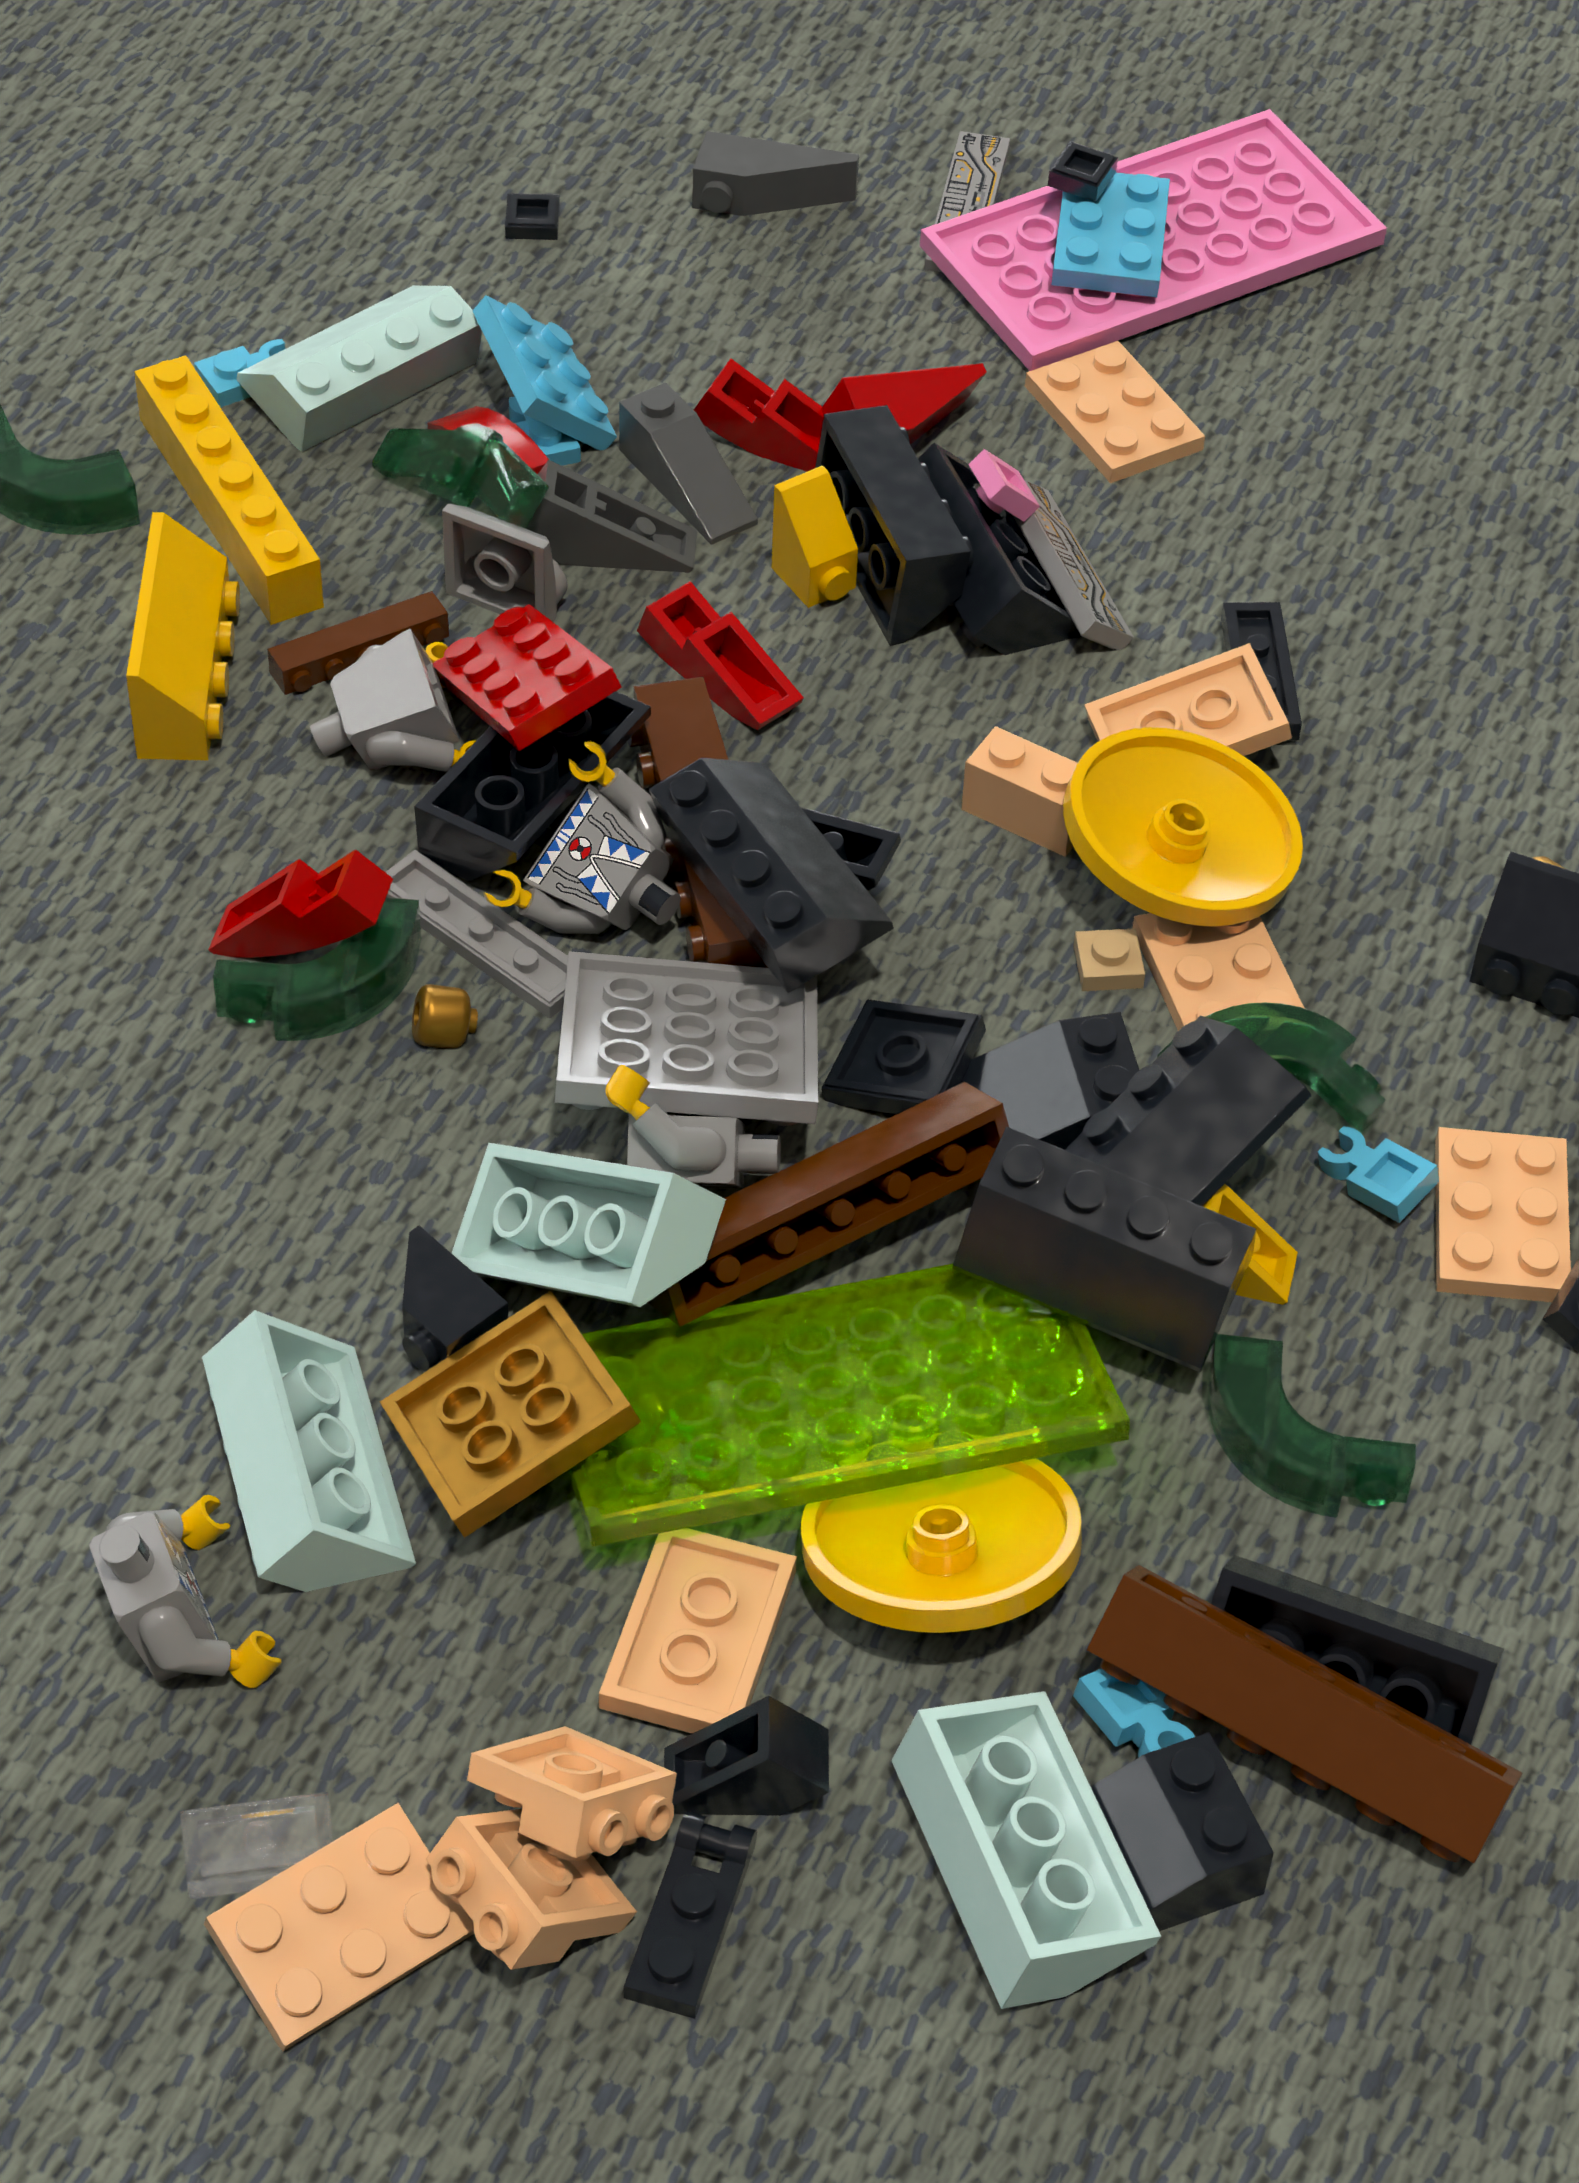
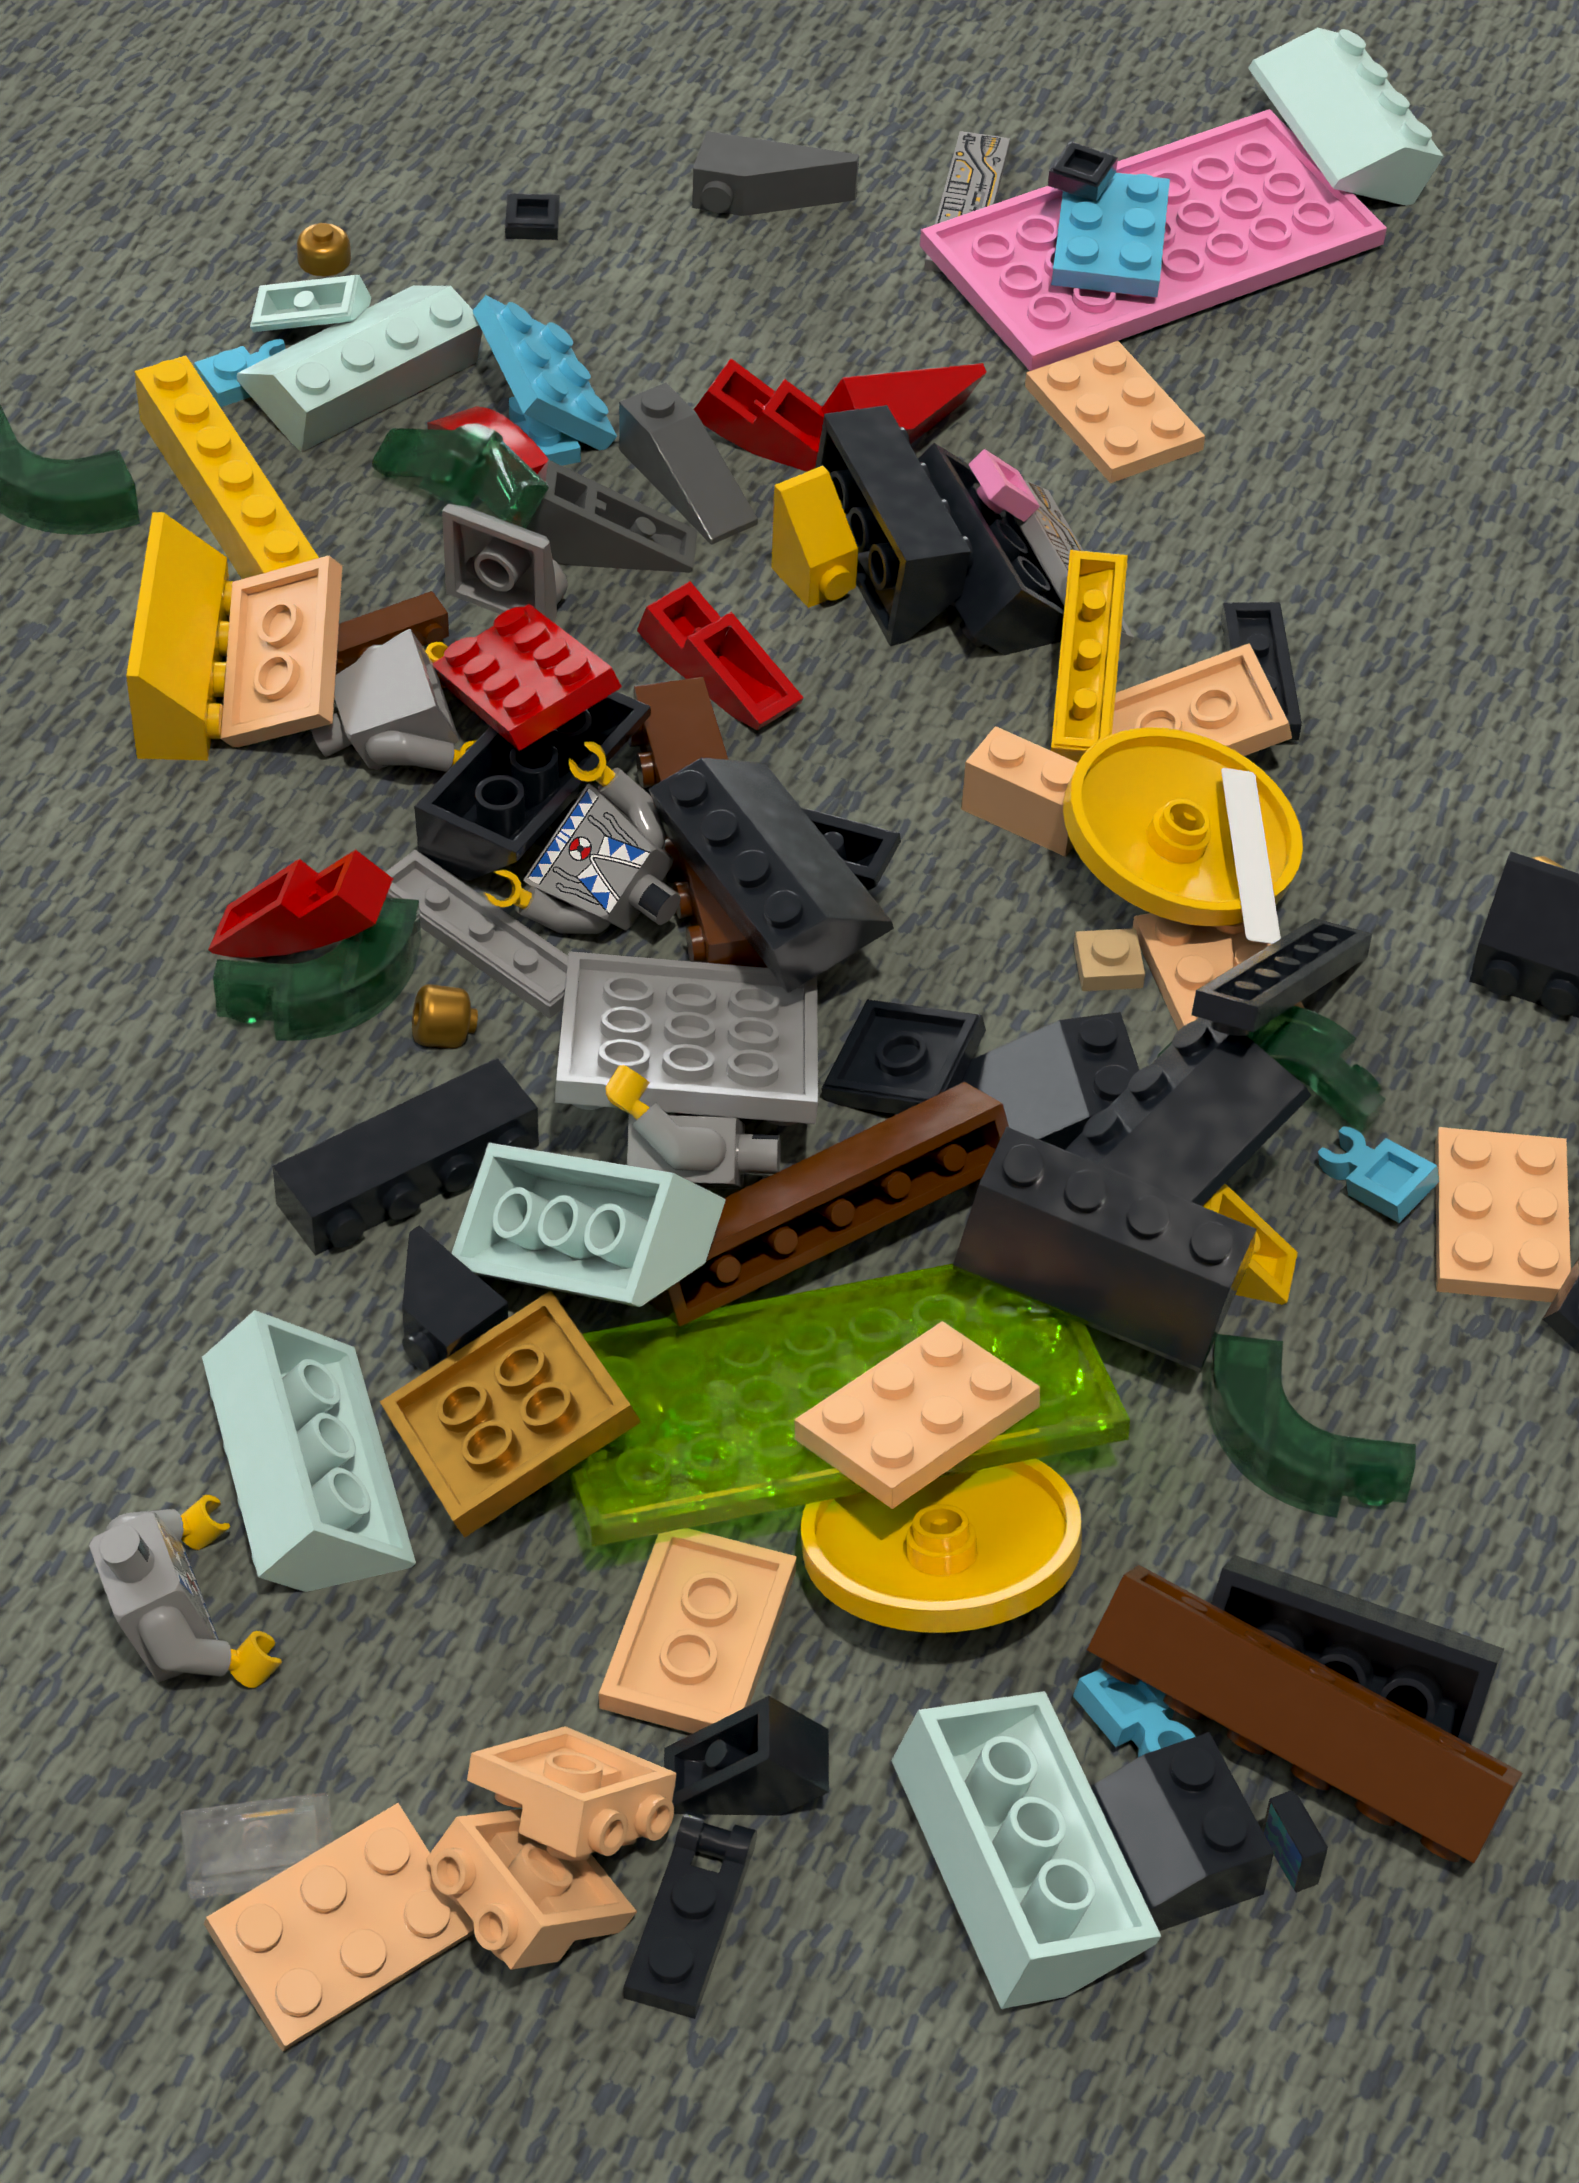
none -> light nougat plate [221,556,342,747]
none -> light aqua slope [250,275,371,332]
none -> black brick [272,1058,539,1256]
none -> pearl gold piece [297,223,351,277]
none -> light nougat plate [795,1321,1040,1509]
none -> yellow slope [1051,550,1128,763]
none -> black plate [1191,918,1373,1036]
none -> white sticker [1221,768,1281,944]
none -> light aqua slope [1248,28,1444,206]
none -> black tile [1262,1790,1328,1893]

